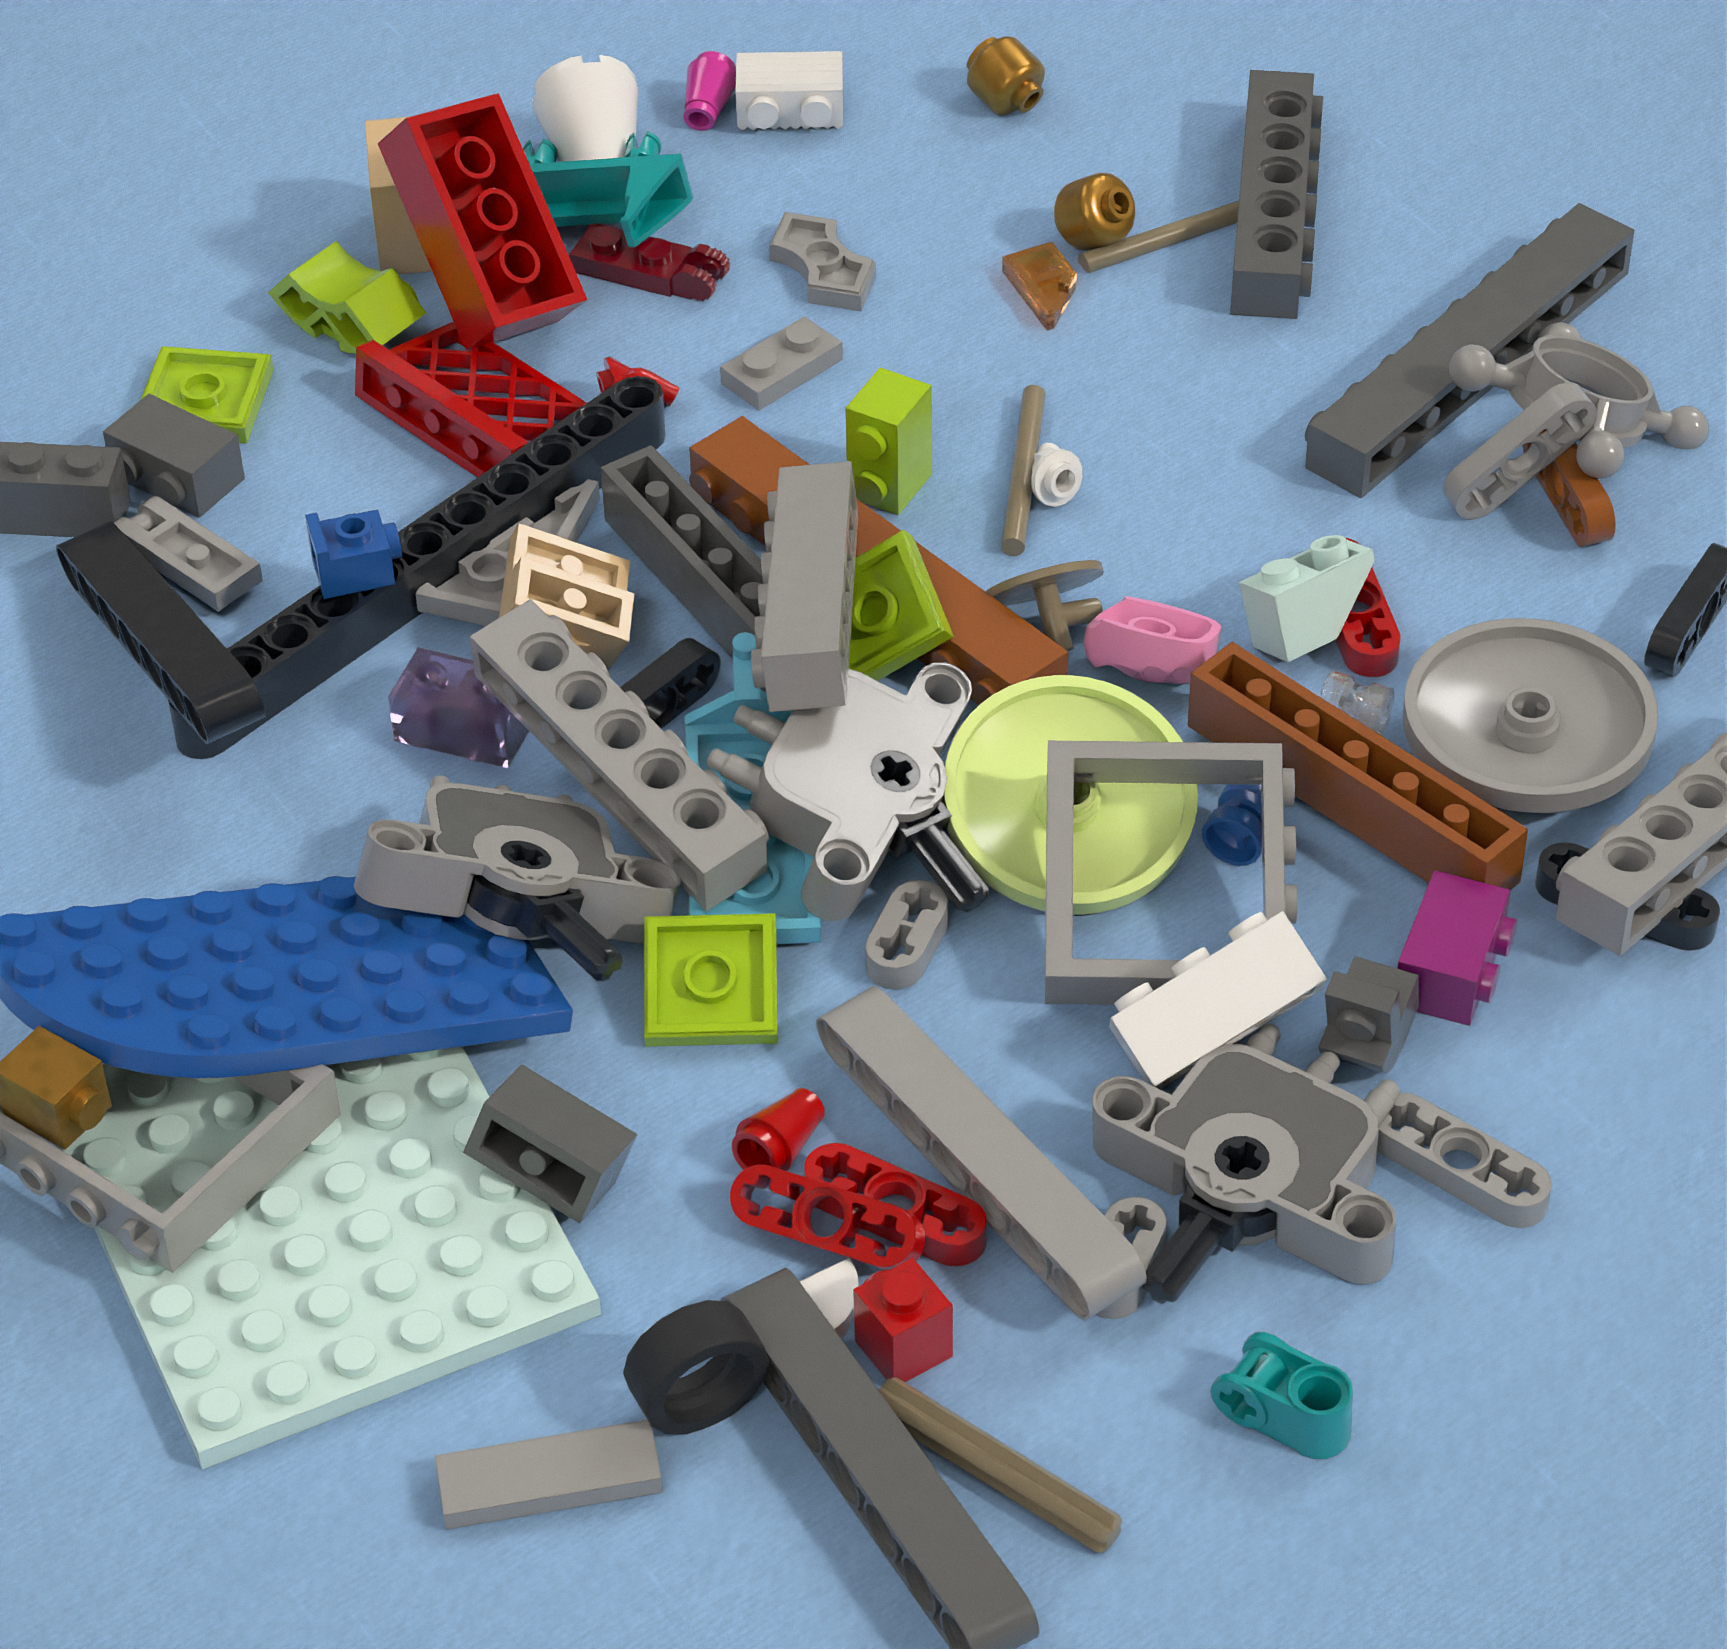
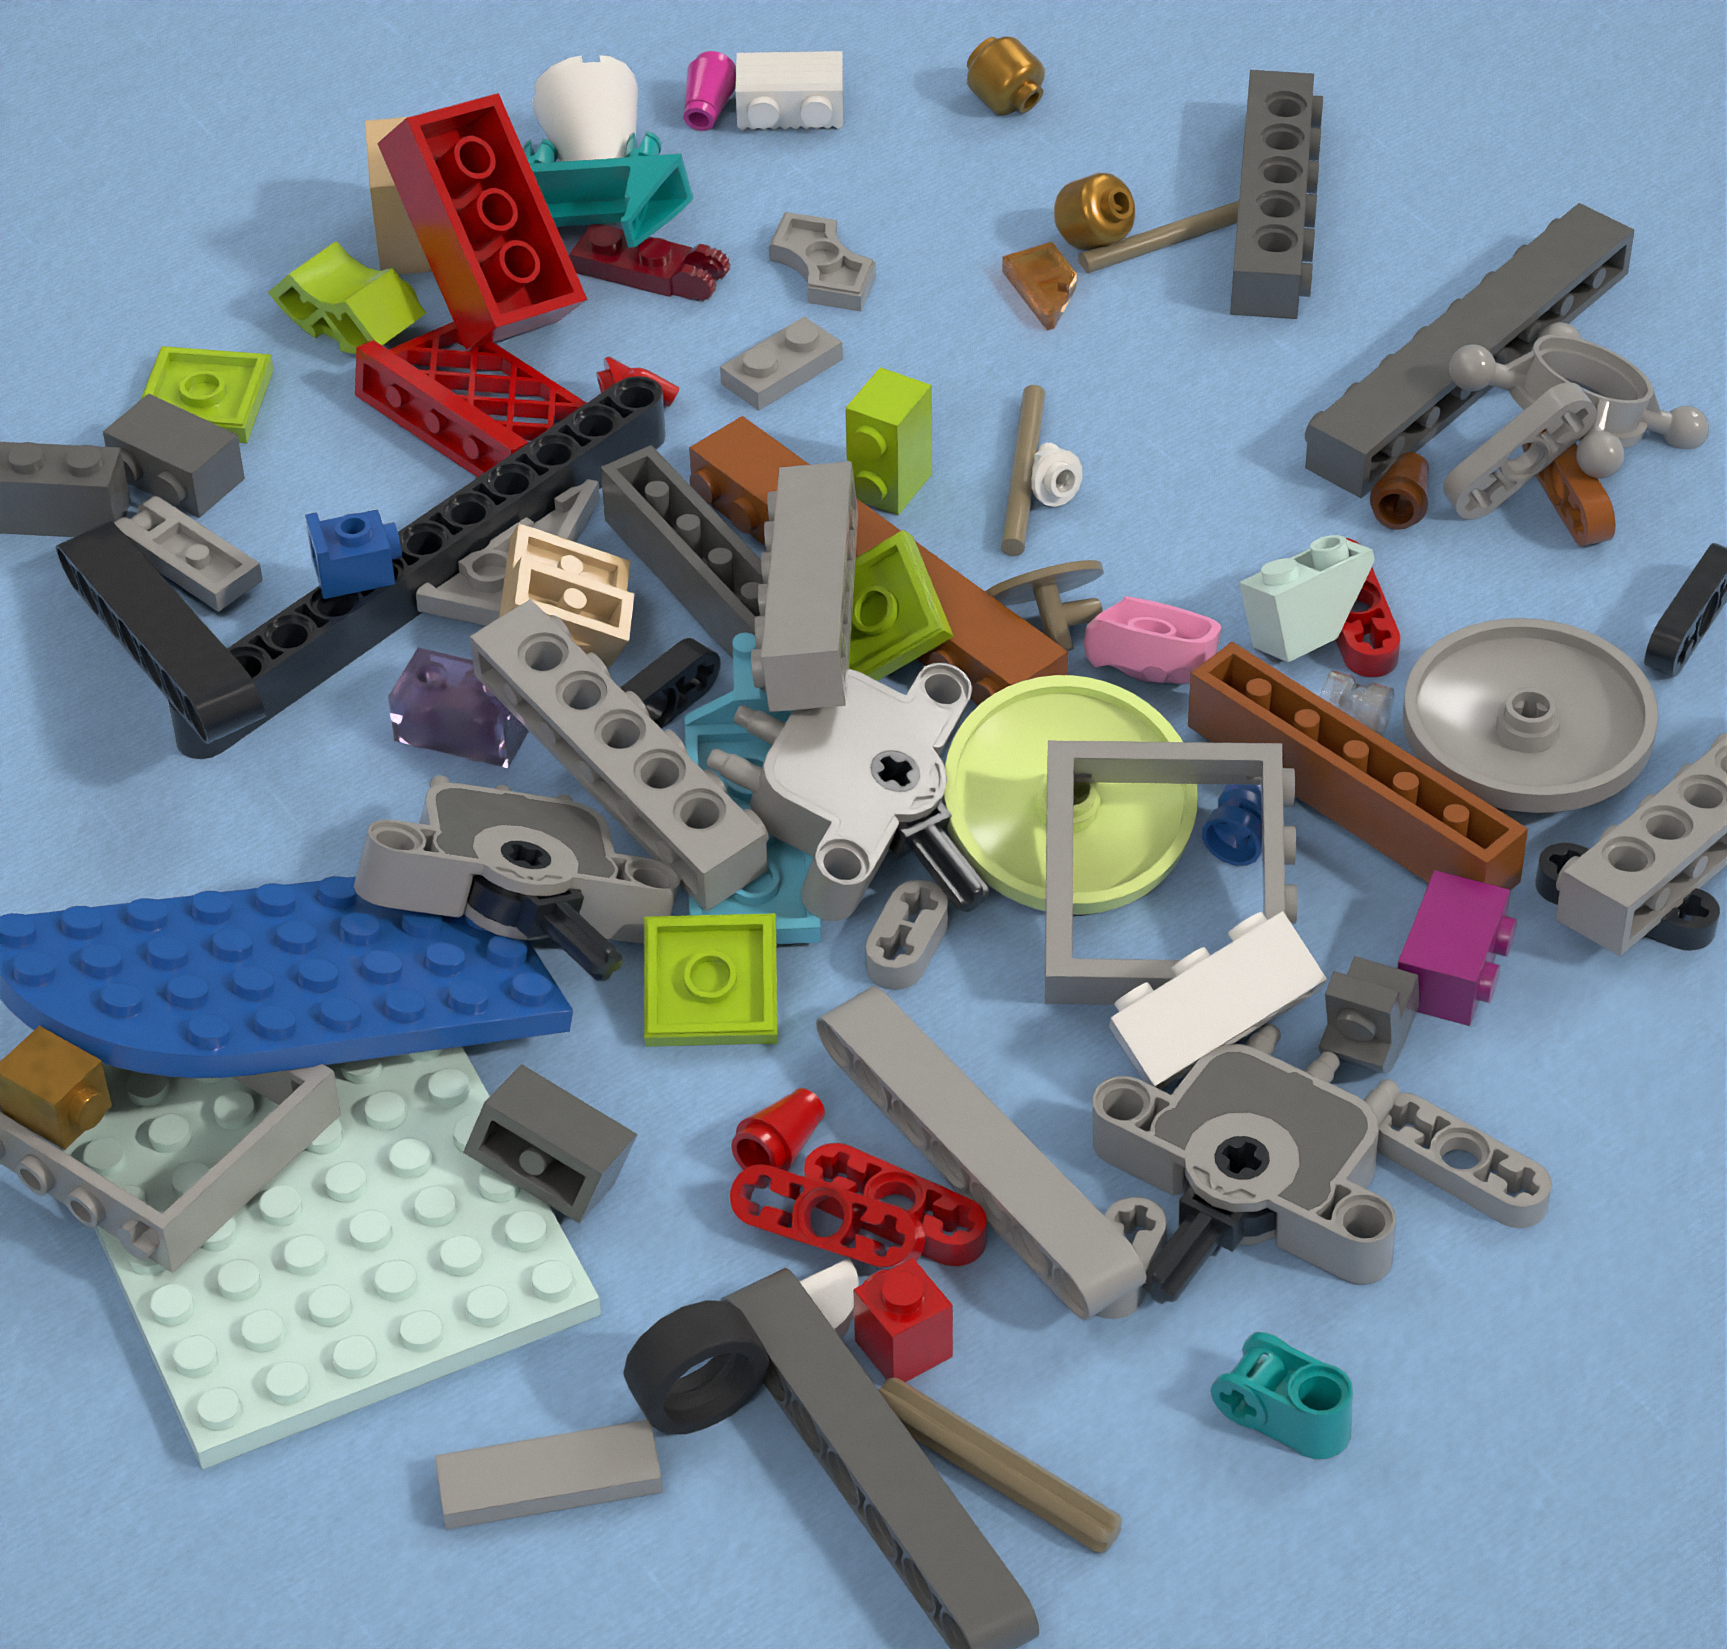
none -> reddish brown cone [1370,452,1429,530]

